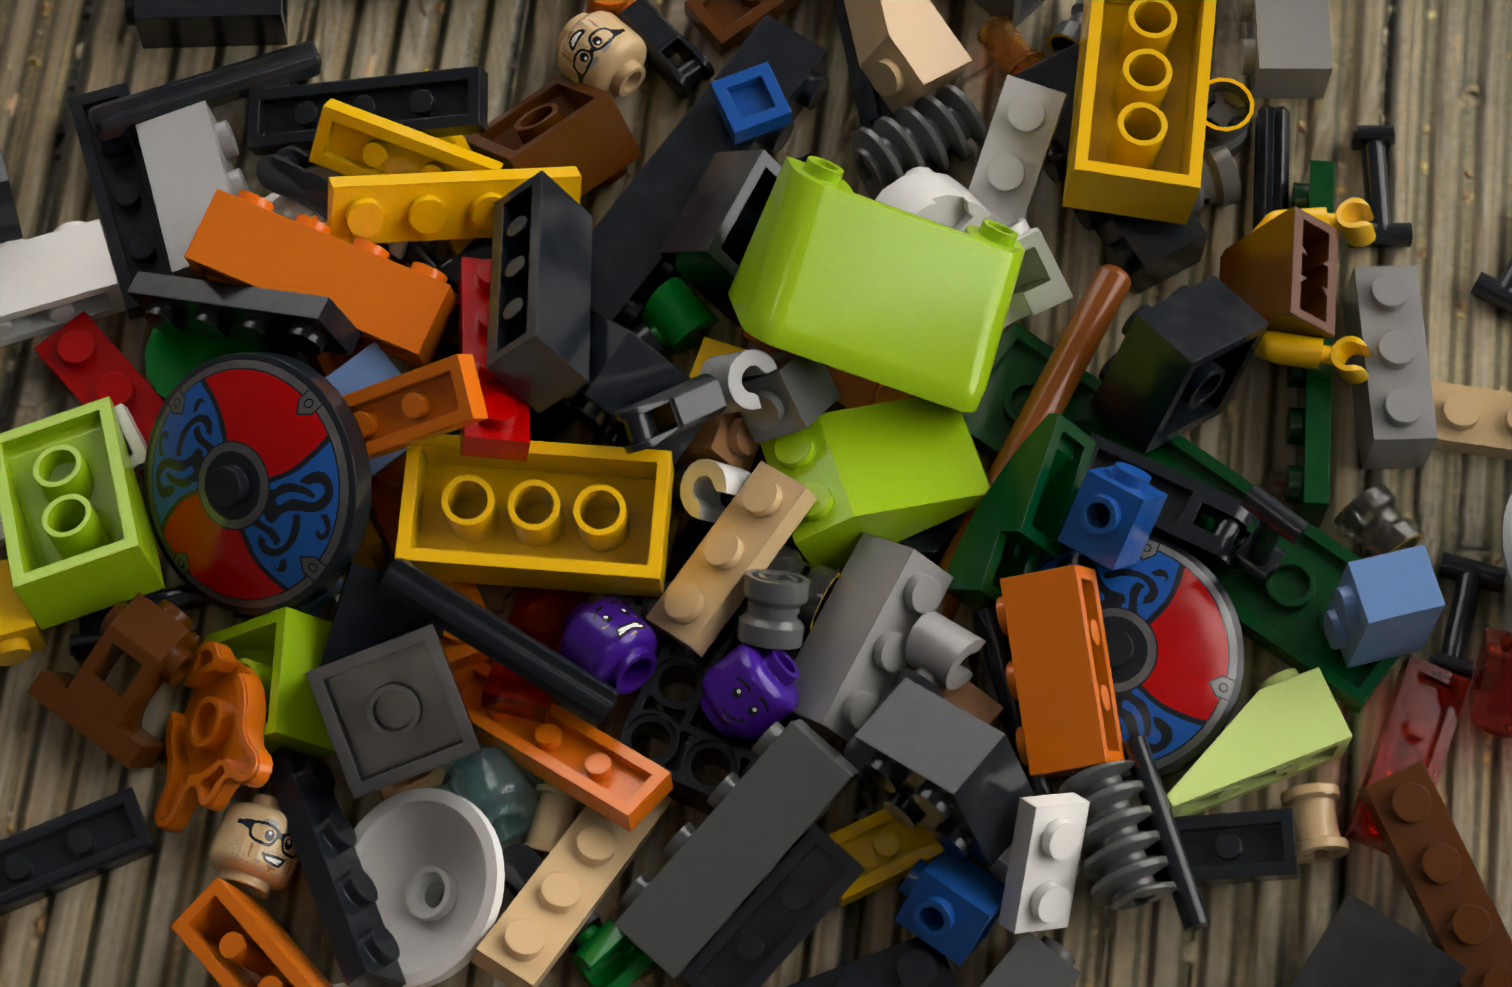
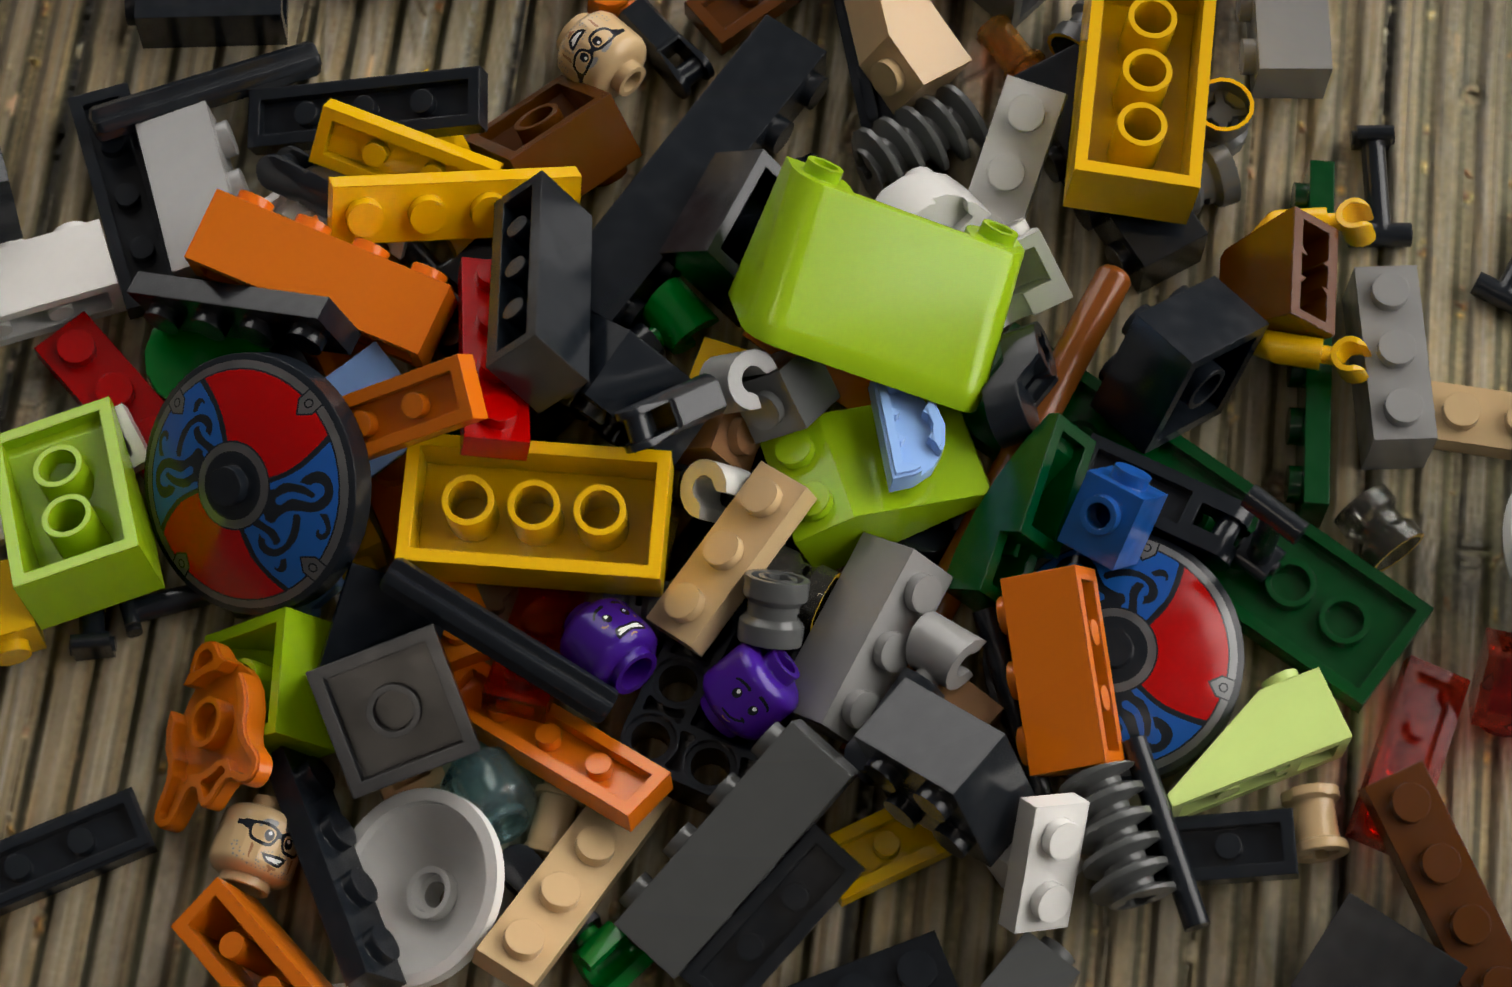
reddish brown tile [27,592,203,768] -> none
blue plate [710,62,792,145] -> none
blue brick [894,850,1005,966] -> none
black axle [1253,105,1290,230] -> none
medium blue brick [1323,545,1445,668] -> none
black piece [1426,552,1507,687] -> none
none -> light blue plate [868,380,945,492]
none -> black piece [981,321,1059,449]

